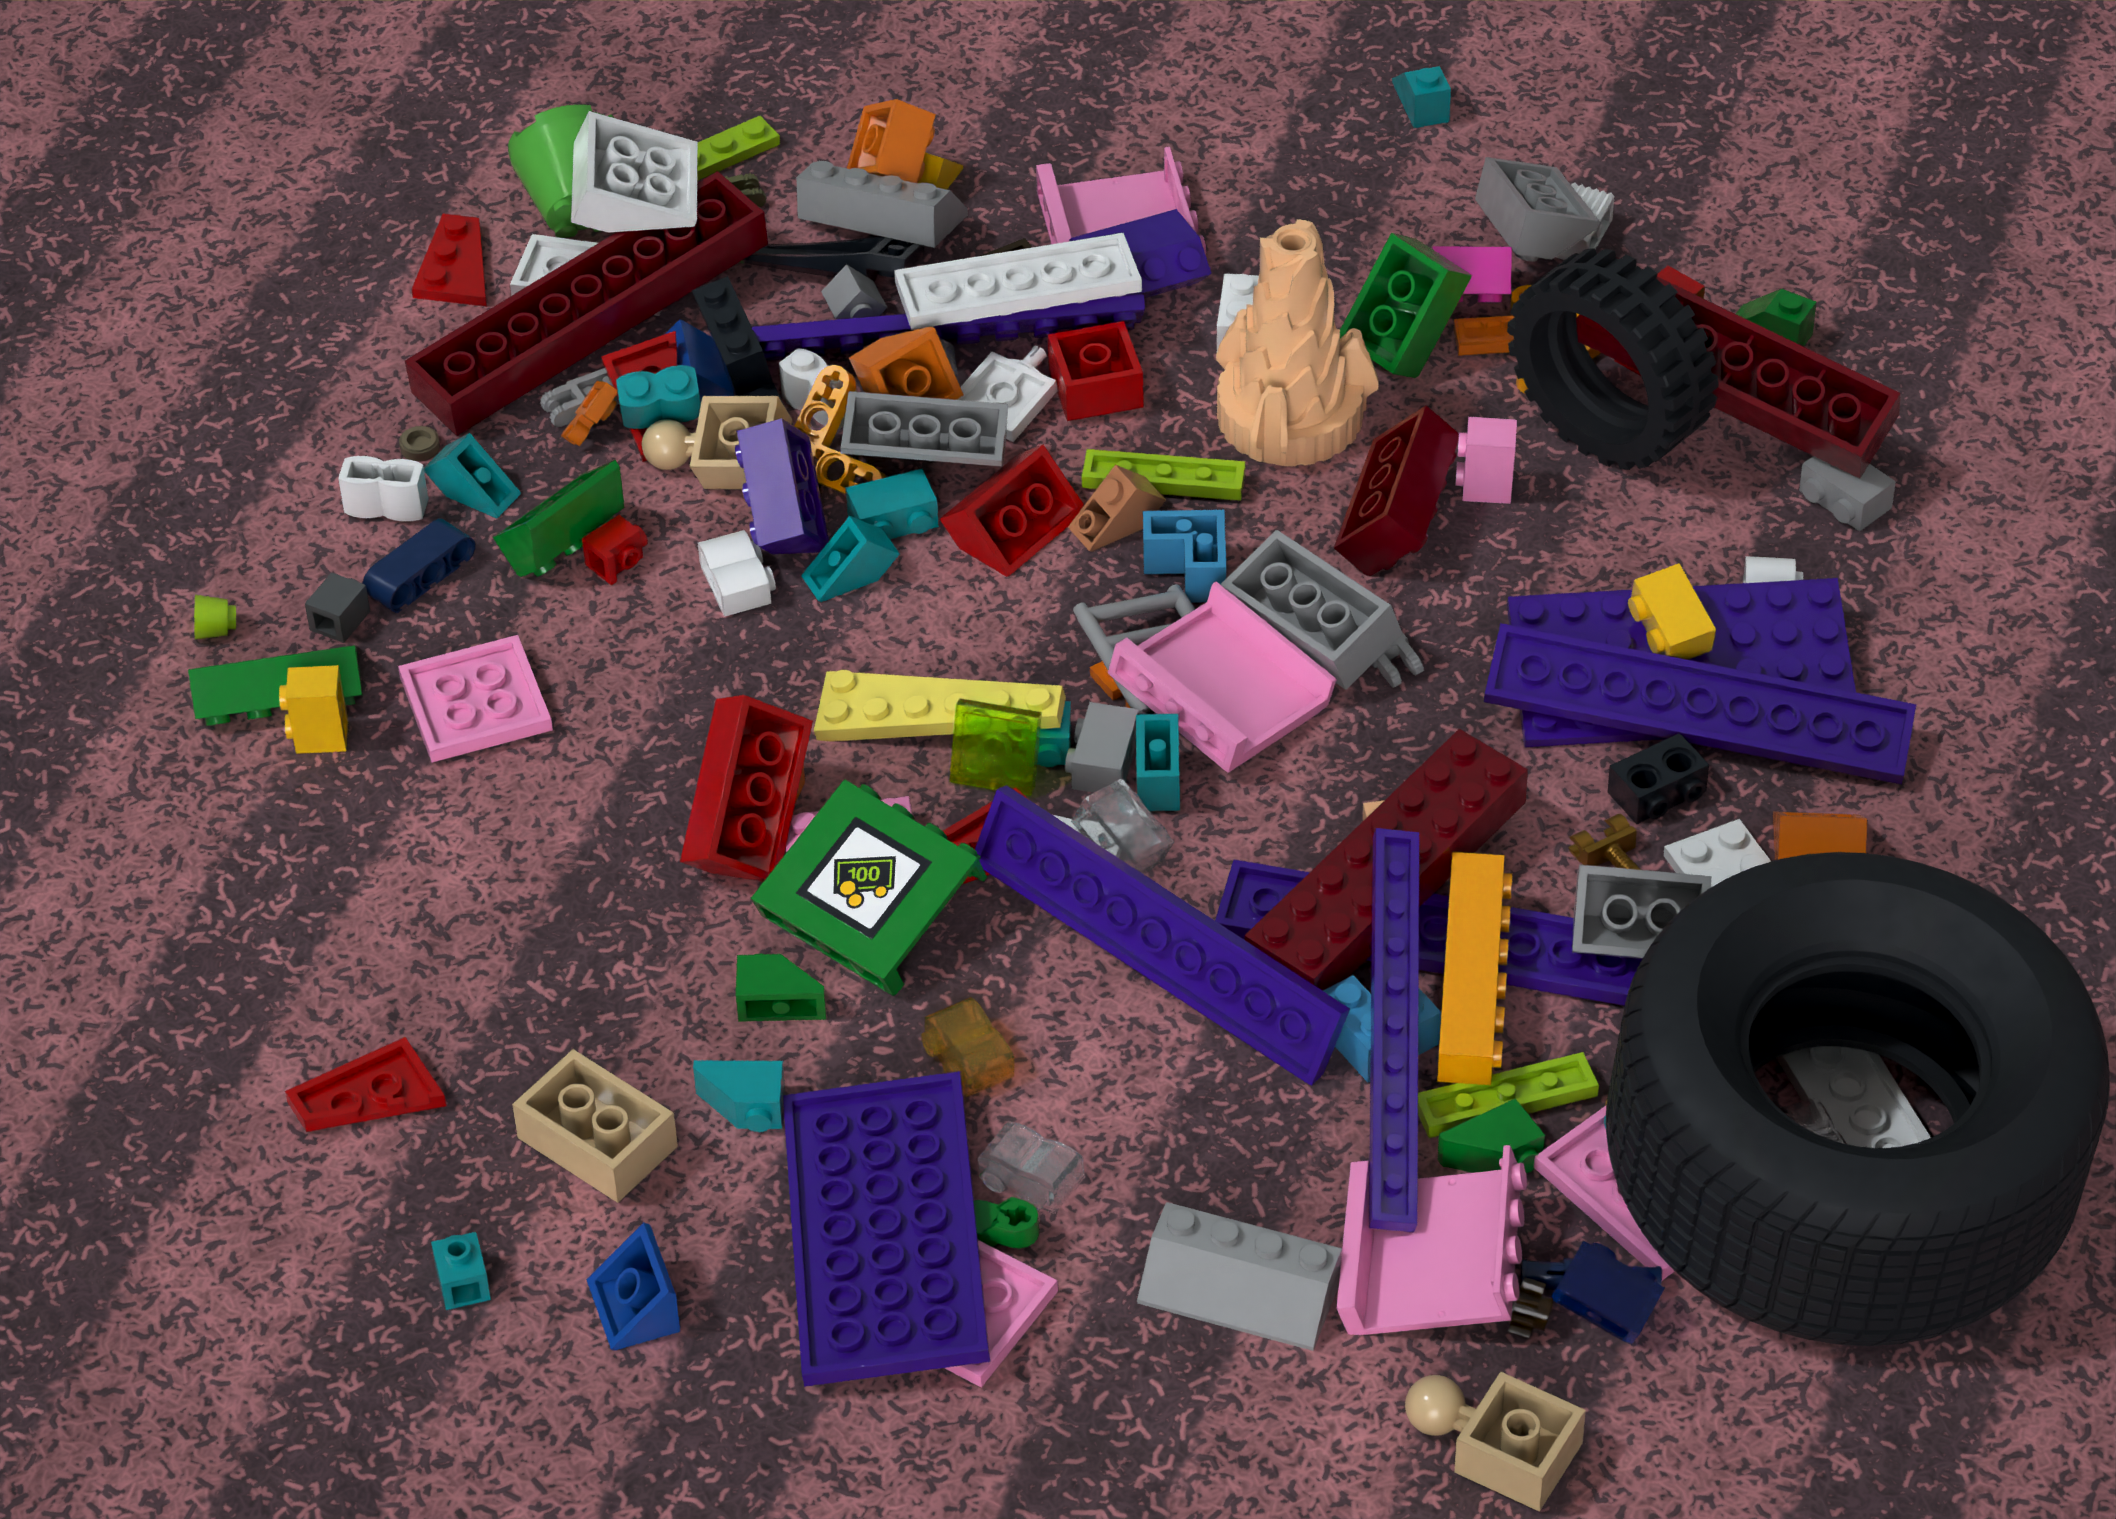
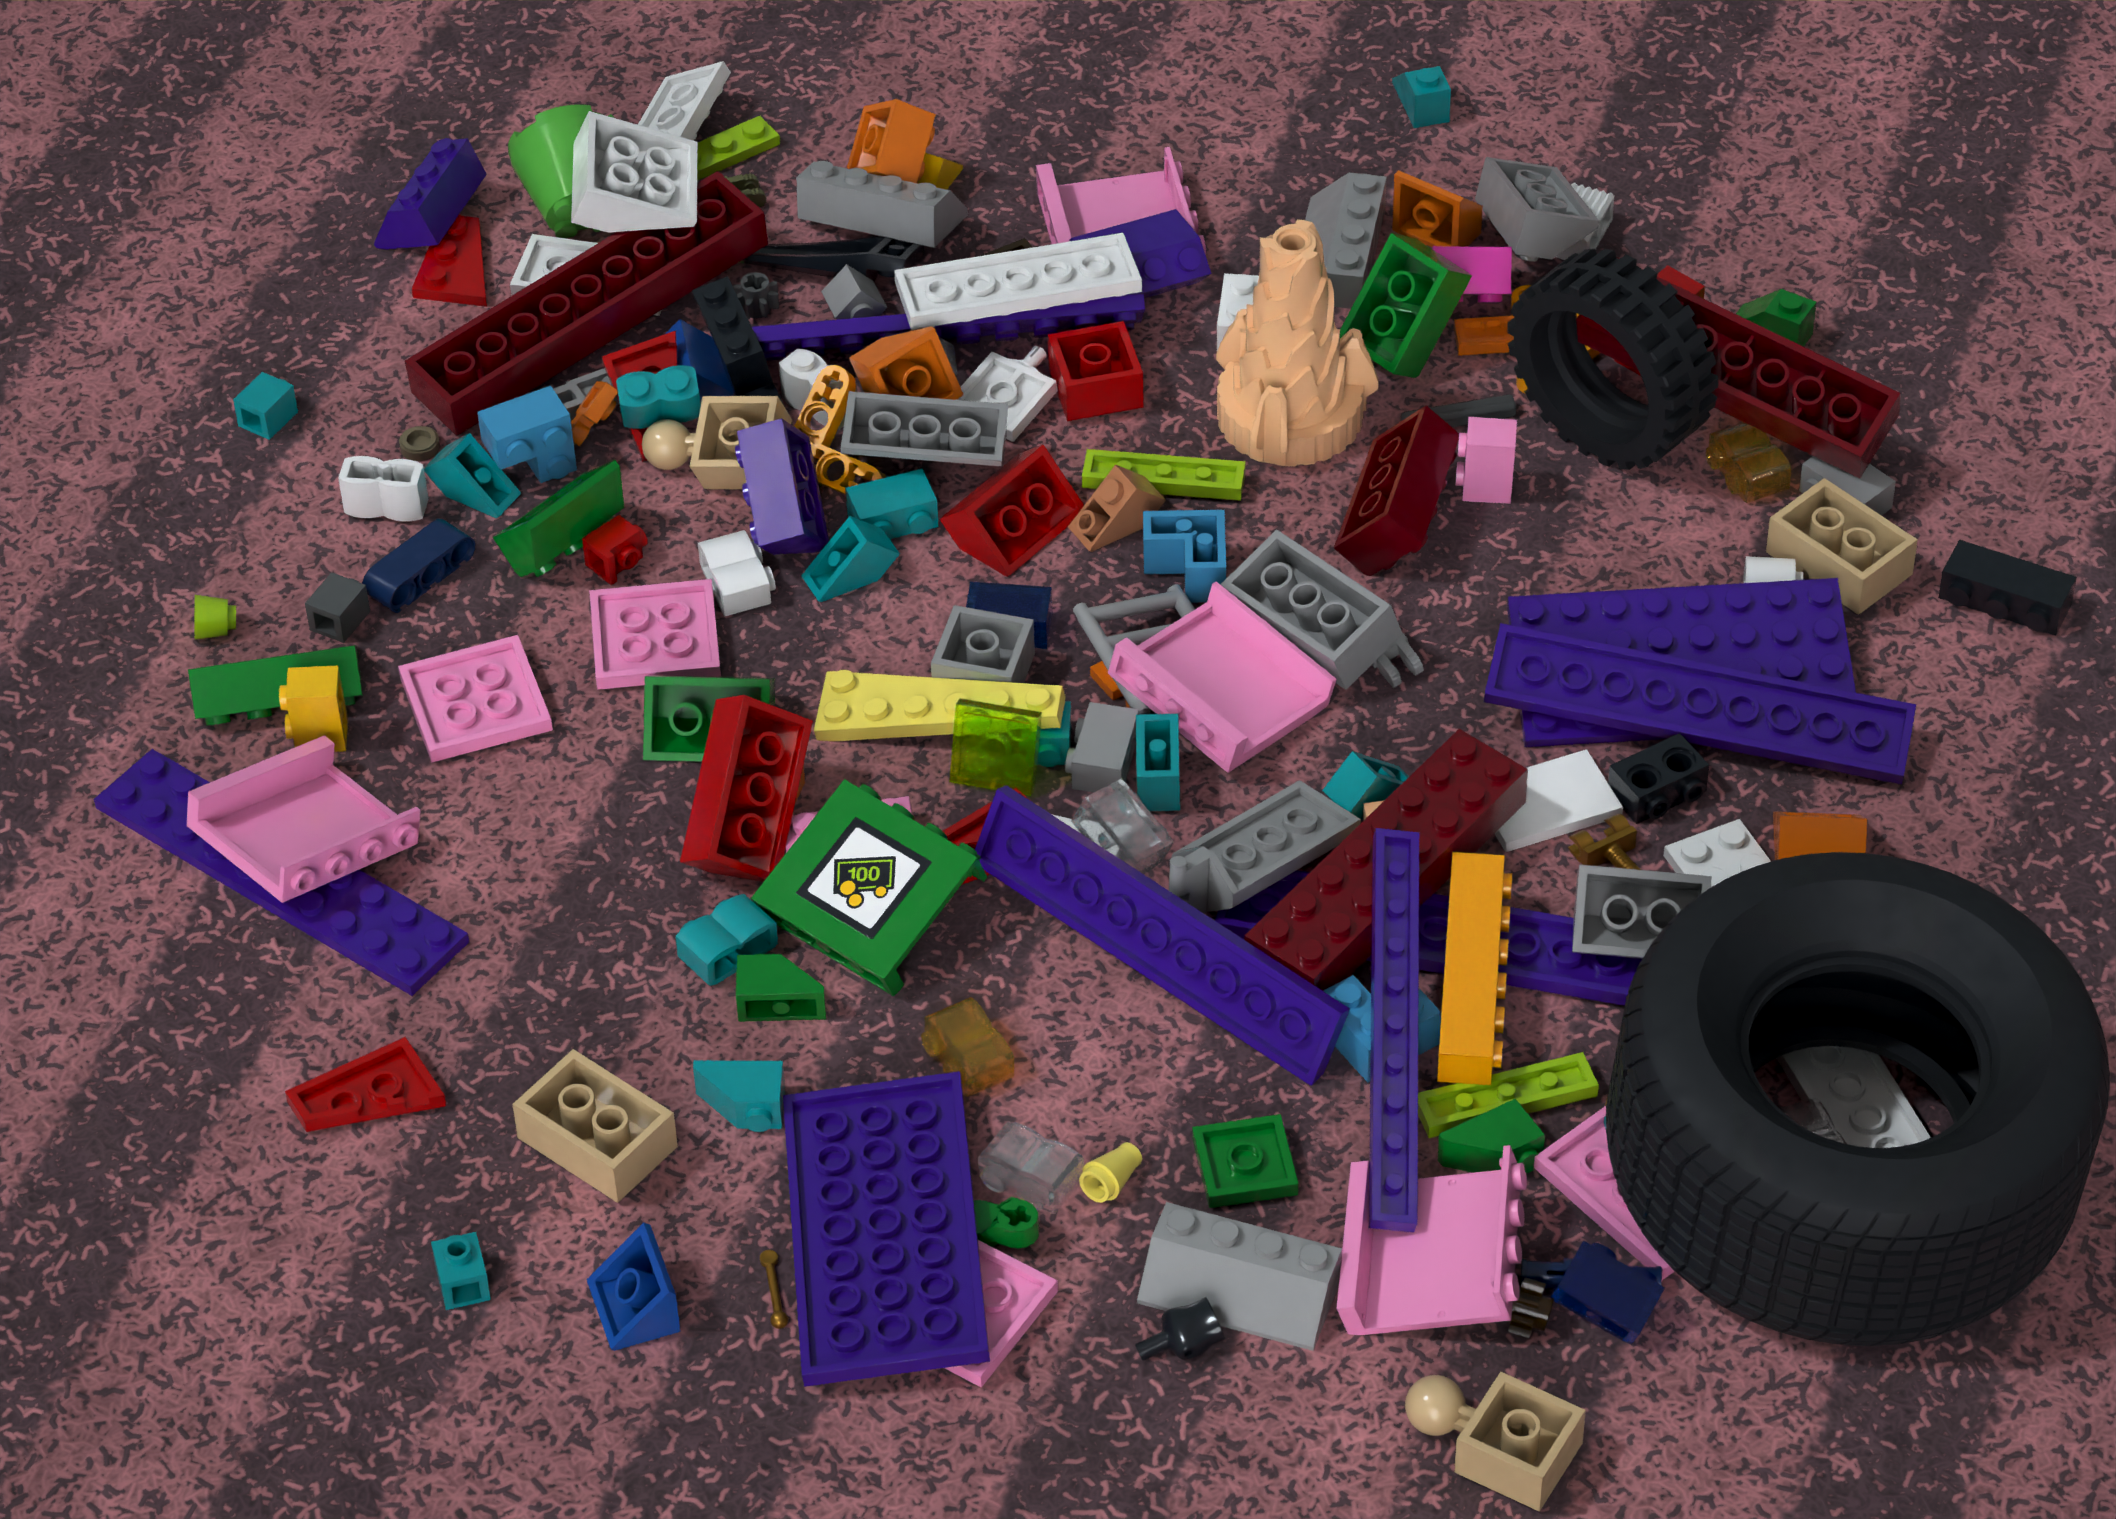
yellow brick [1628,563,1716,660] -> none
none -> dark purple plate [94,749,469,996]
none -> bright pink panel [187,736,420,903]
none -> teal brick [233,372,298,440]
none -> dark purple slope [374,138,487,249]
none -> dark azure brick [477,386,577,483]
none -> bright pink plate [589,579,721,690]
none -> white plate [638,61,731,141]
none -> green slope [643,675,775,762]
none -> teal brick [676,894,778,986]
none -> dark grey gear [733,272,779,319]
none -> pearl gold hinge [760,1250,789,1329]
none -> light grey brick [931,605,1035,683]
none -> clear blue brick [966,582,1053,649]
none -> light yellow cone [1079,1142,1142,1203]
none -> black piece [1135,1297,1226,1361]
none -> light grey hinge [1169,780,1361,913]
none -> green plate [1192,1114,1299,1208]
none -> light grey slope [1305,172,1387,309]
none -> teal slope [1322,751,1409,821]
none -> orange slope [1392,170,1483,247]
none -> dark grey axle [1400,394,1516,427]
none -> white tile [1495,749,1623,852]
none -> clear yellow brick [1705,422,1791,503]
none -> tan brick [1766,478,1918,615]
none -> black brick [1938,540,2077,636]

